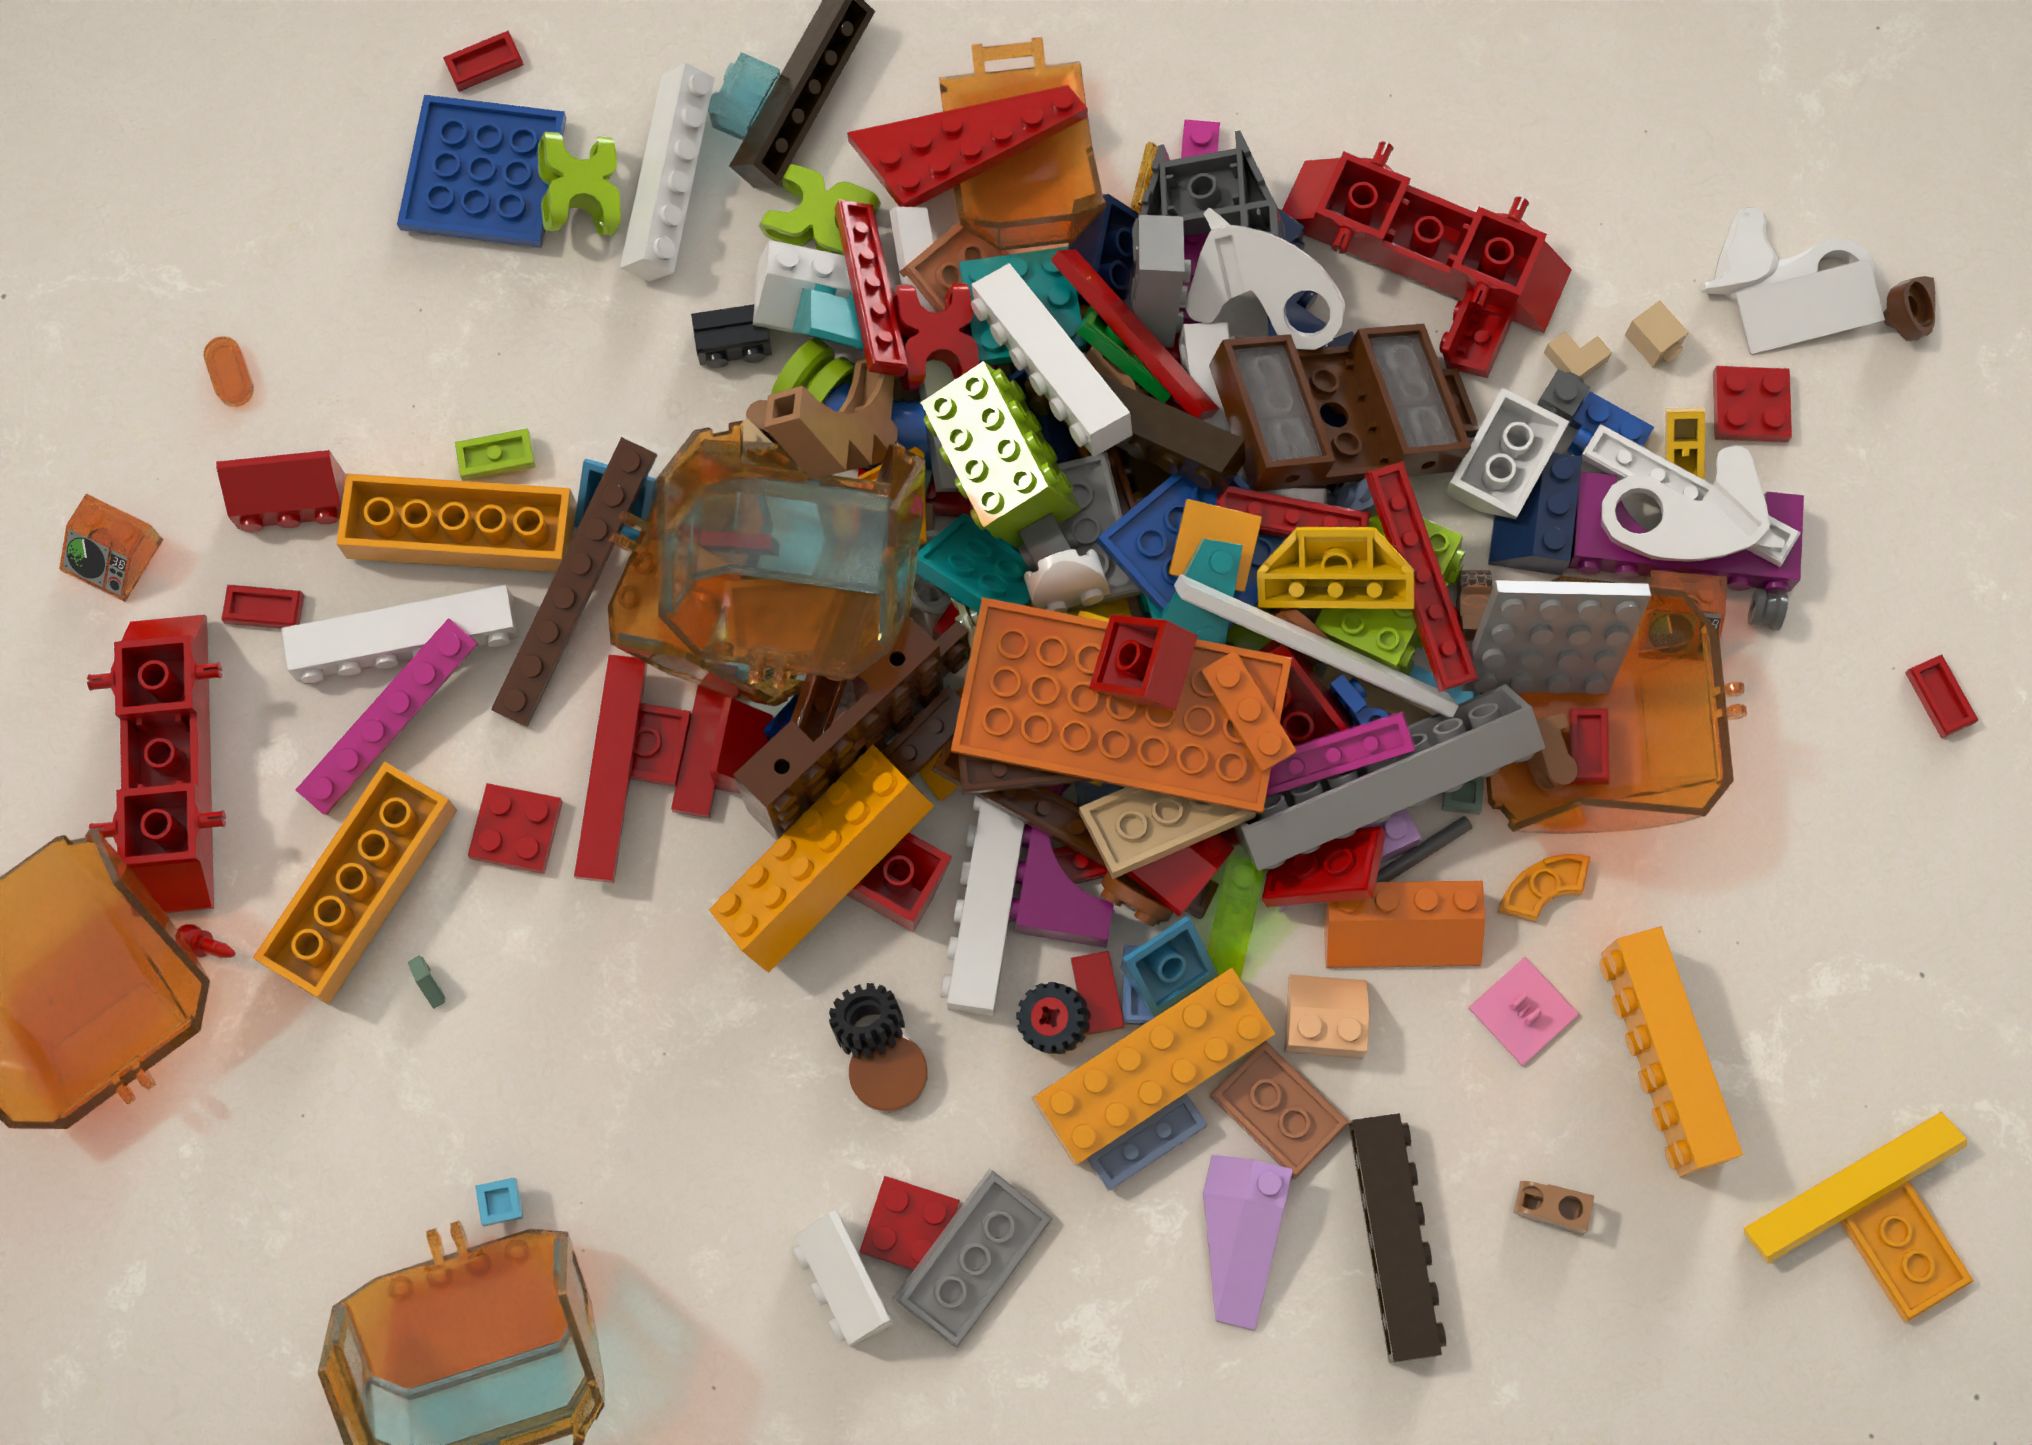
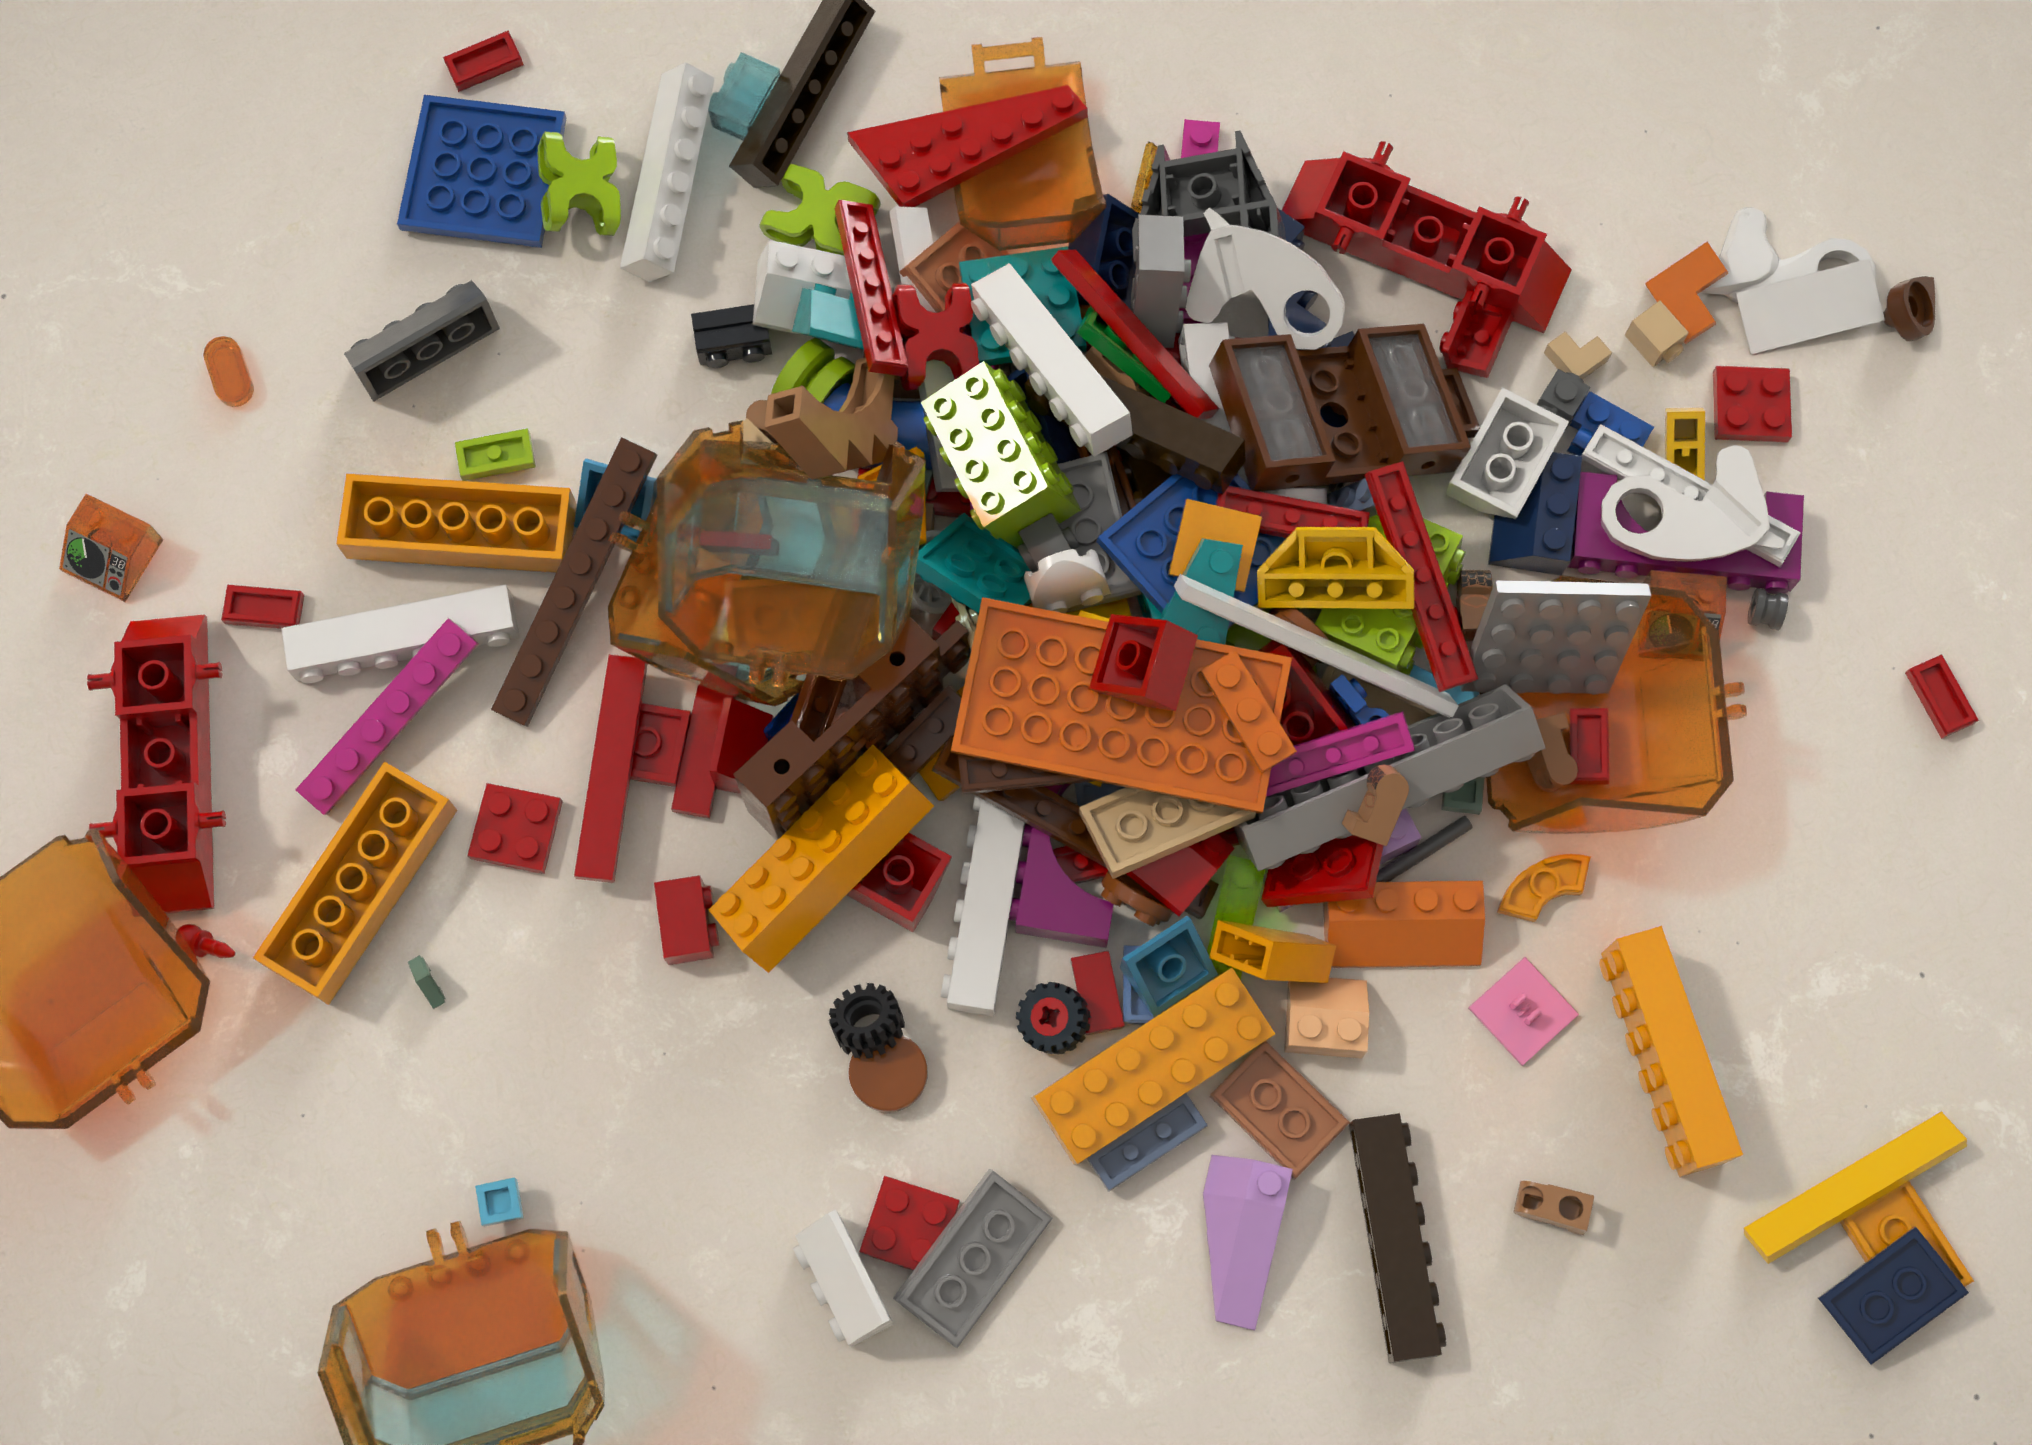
red slope [216,450,346,532] -> none
none -> dark grey slope [344,280,500,402]
none -> red brick [654,875,719,965]
none -> light orange slope [1209,920,1336,983]
none -> medium nougat leg [1342,764,1409,846]
none -> orange tile [1645,241,1729,345]
none -> dark blue tile [1818,1226,1969,1365]

